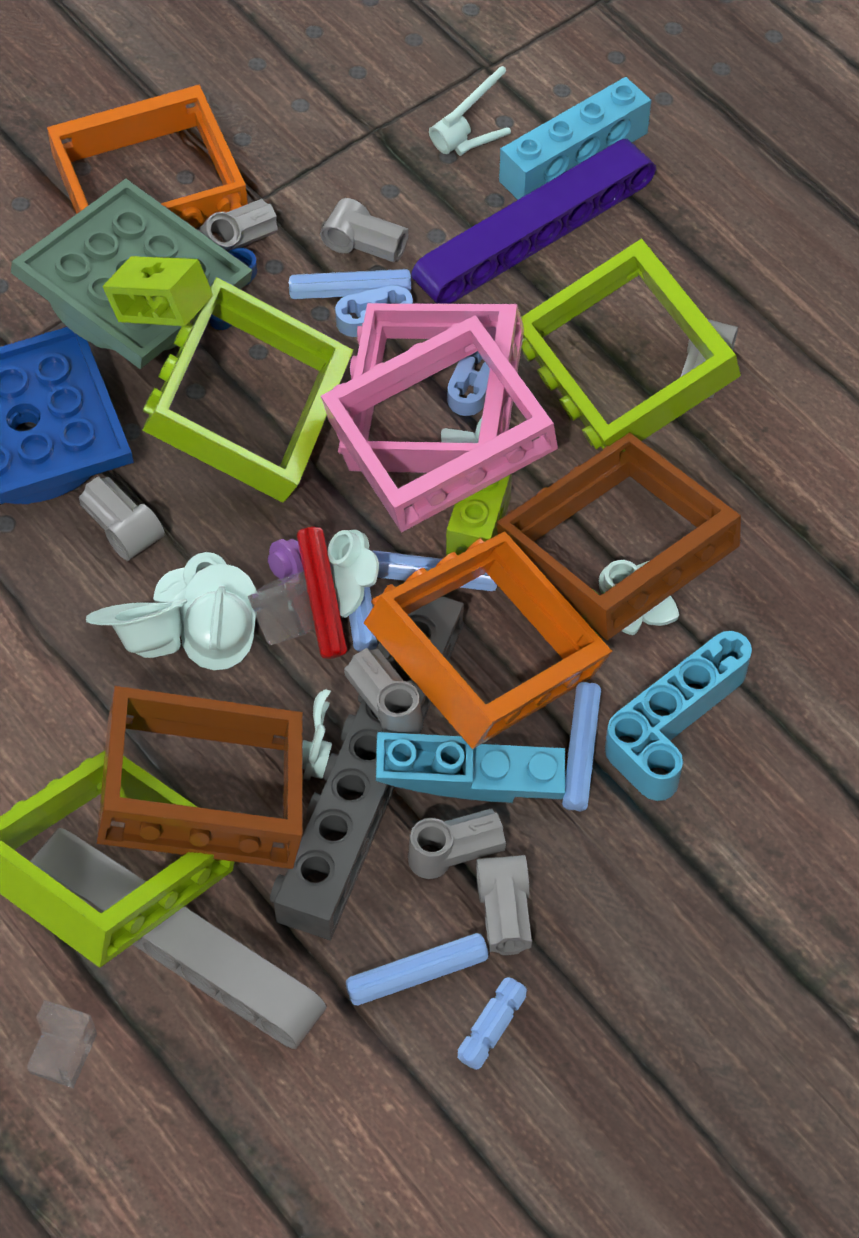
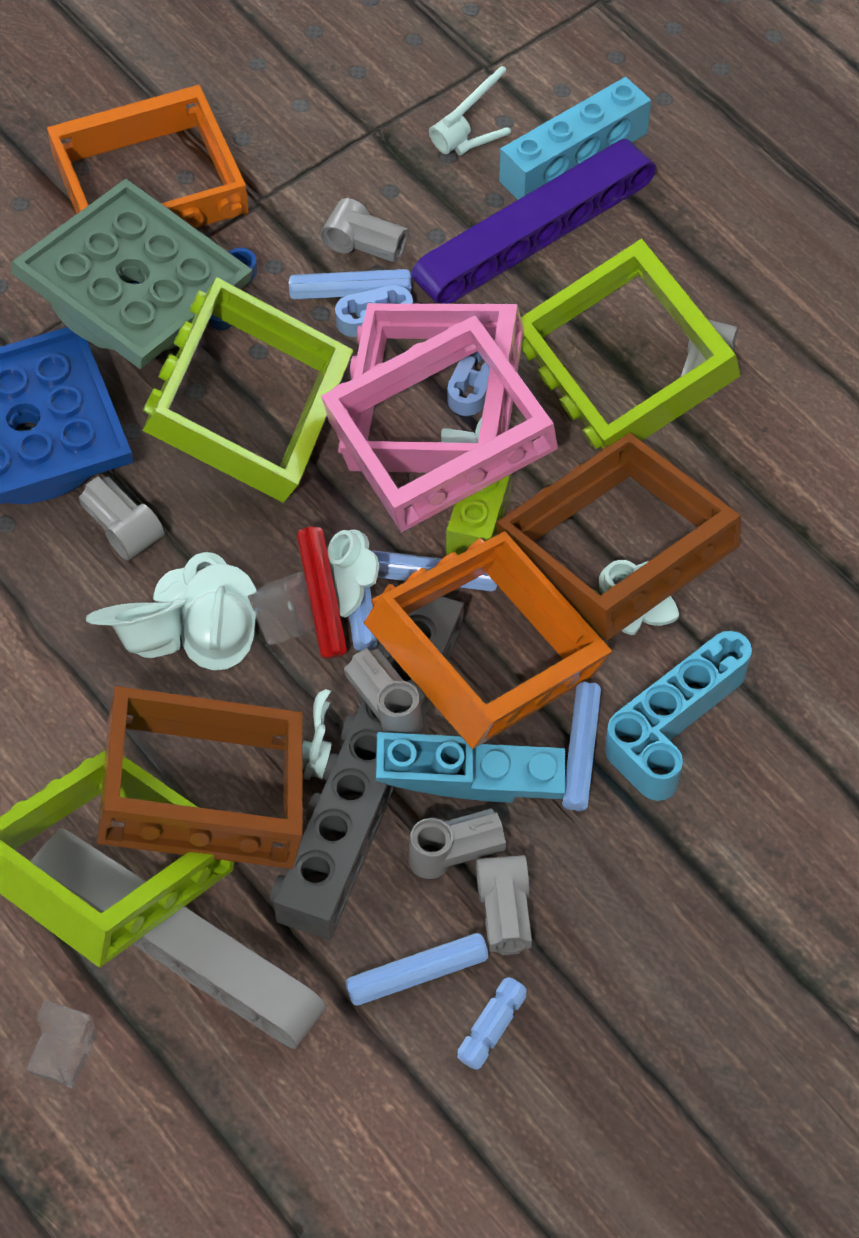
lime brick [102,256,214,326] -> none
light grey piece [198,199,278,252] -> none
medium lavender plate [268,539,304,583] -> none

